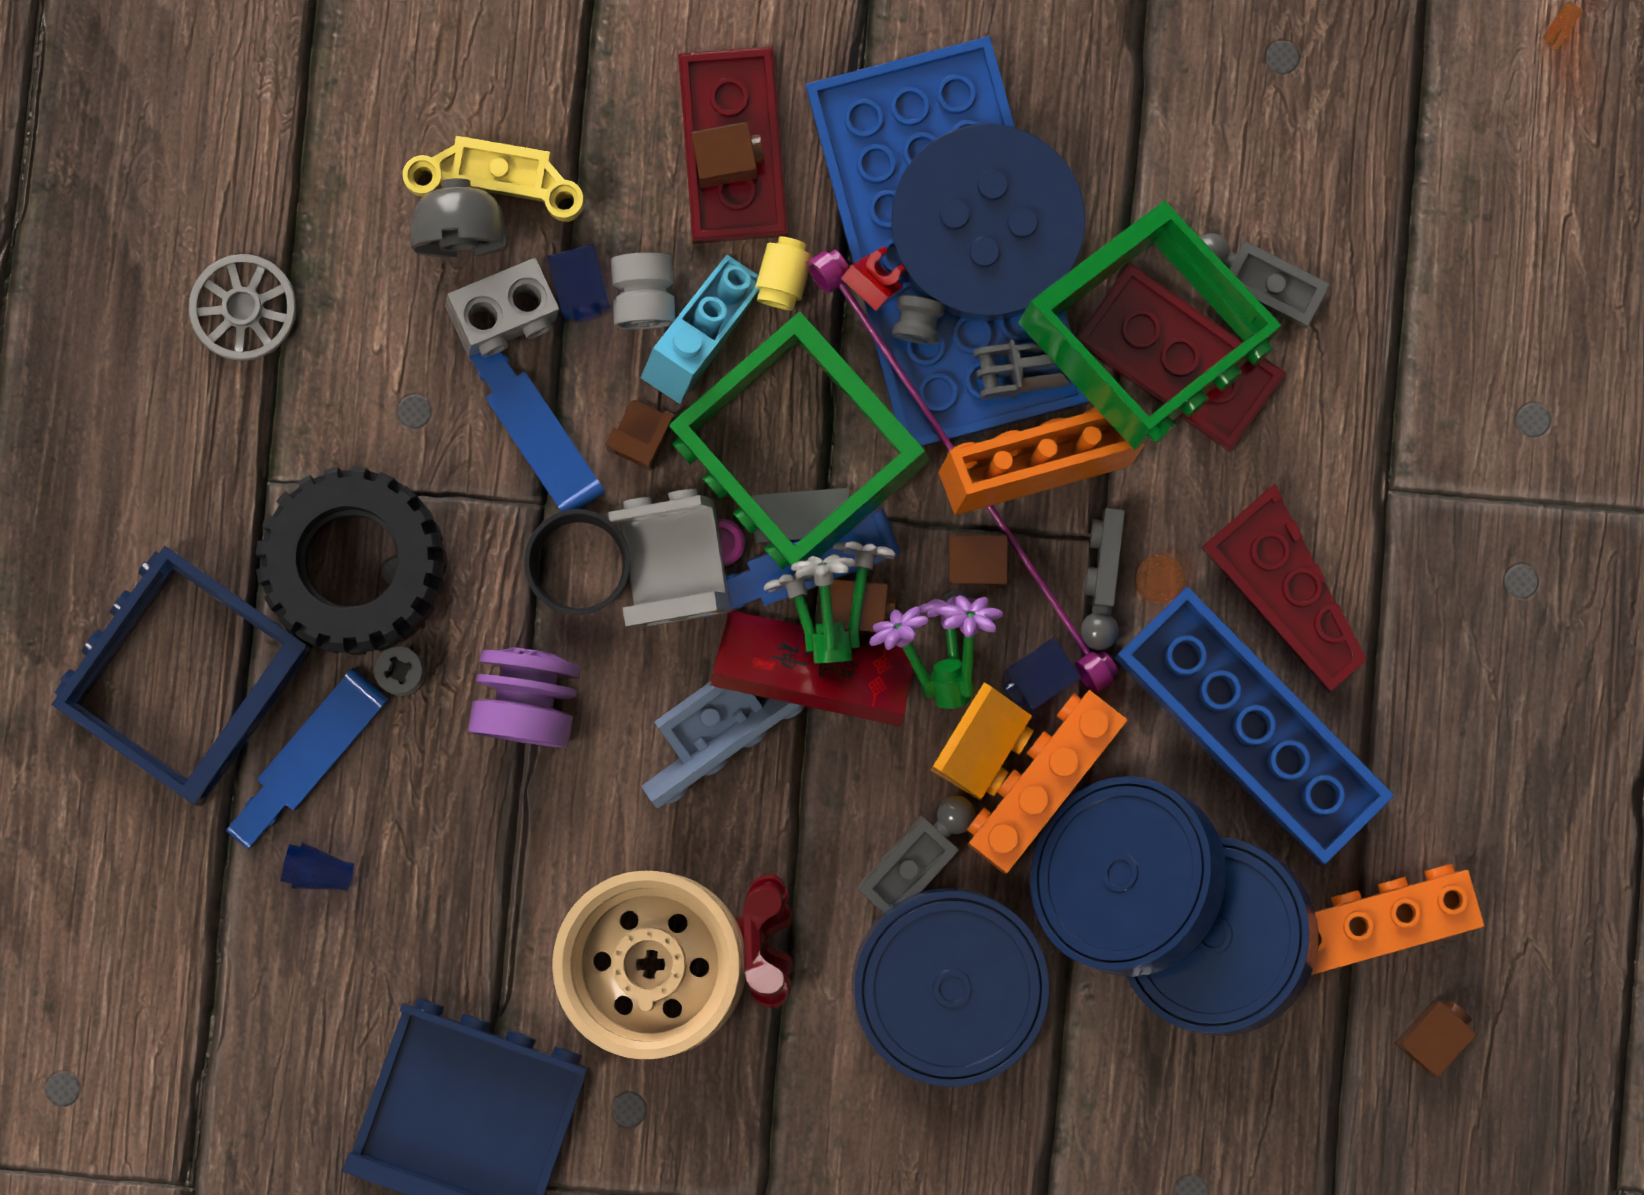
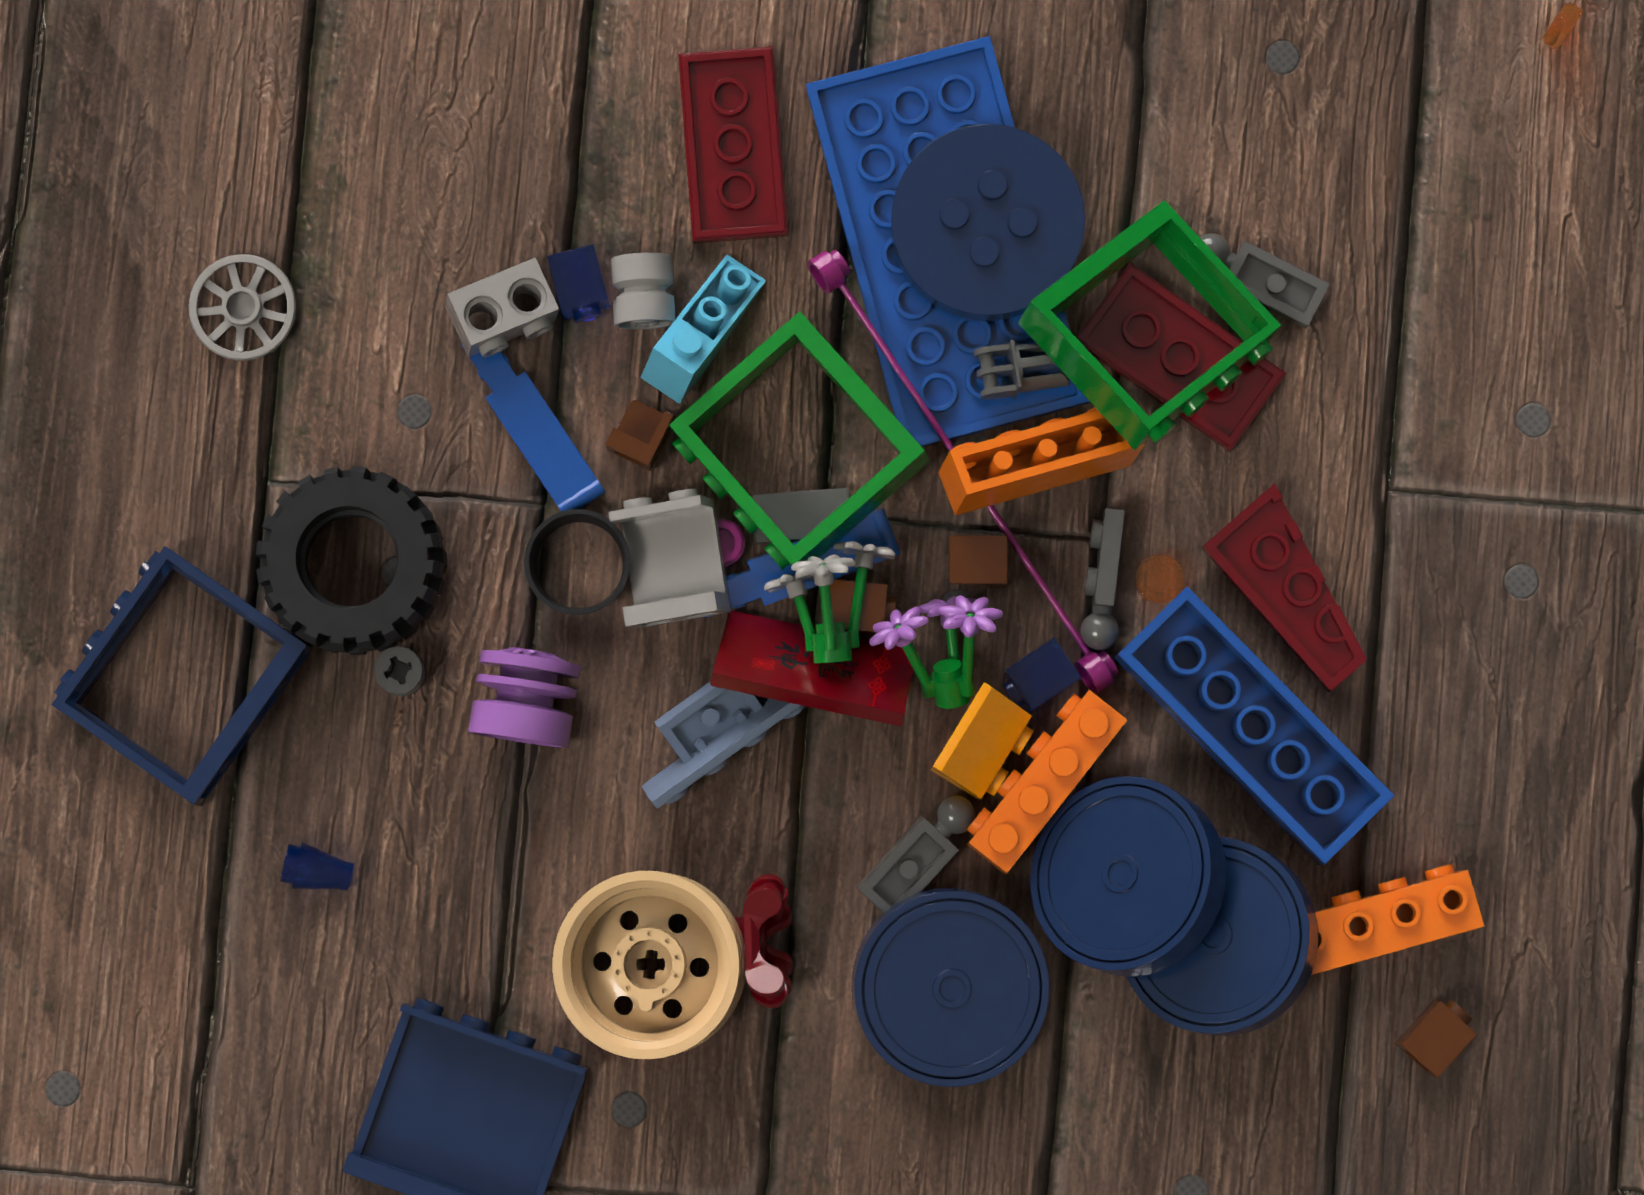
blue piece [226,668,390,850] -> none
light yellow plate [403,136,584,222] -> none
dark grey cylinder [410,178,506,258] -> none
reddish brown brick [691,122,765,188] -> none
light yellow brick [755,236,813,311] -> none
red tile [841,246,906,311] -> none
dark grey wheel [891,296,945,345] -> none

